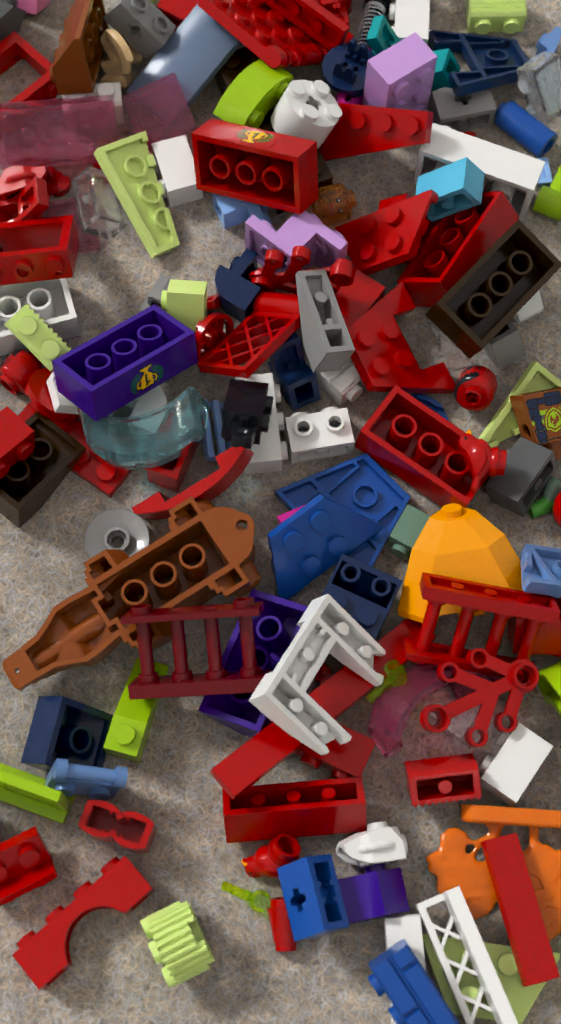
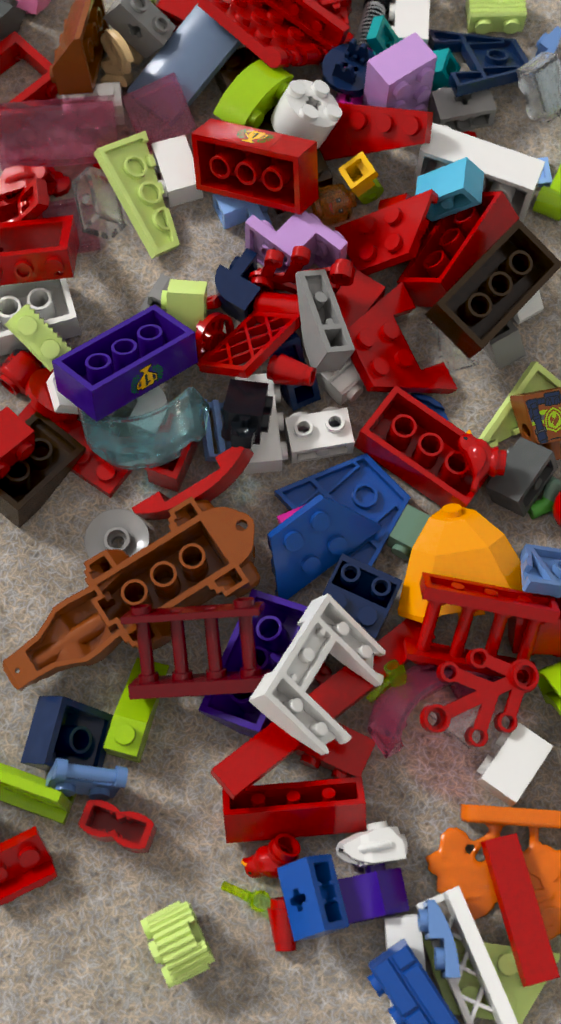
red arch [12,856,155,990] -> none
red brick [404,753,482,808] -> none
red head [454,365,498,412] -> none
blue brick [494,100,558,158] -> none
none -> red cone [266,353,316,387]
none -> yellow leg [338,151,384,204]
none -> medium blue slope [418,900,461,978]

